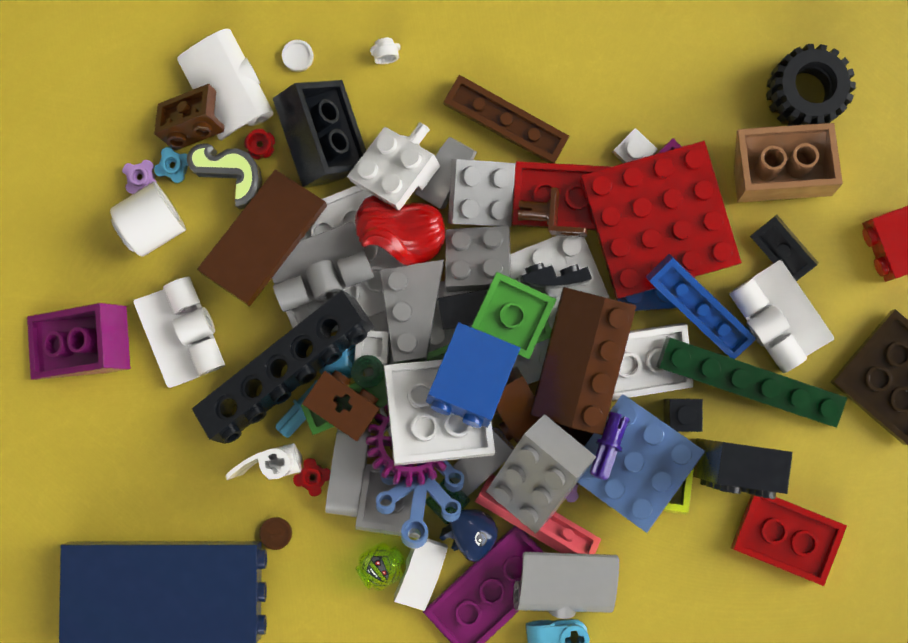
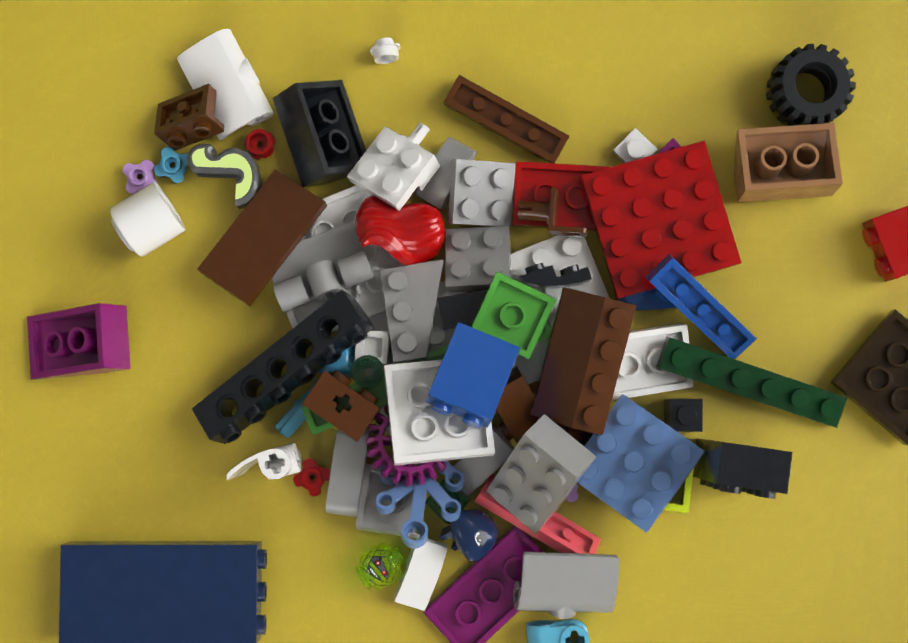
white panel [133,277,226,388] -> none
reddish brown piece [260,517,292,550] -> none
white piece [282,40,314,72] -> none
dark purple axle [590,412,630,480] -> none
white panel [729,260,834,373] -> none
red plate [731,494,847,586] -> none
black plate [750,214,819,281] -> none

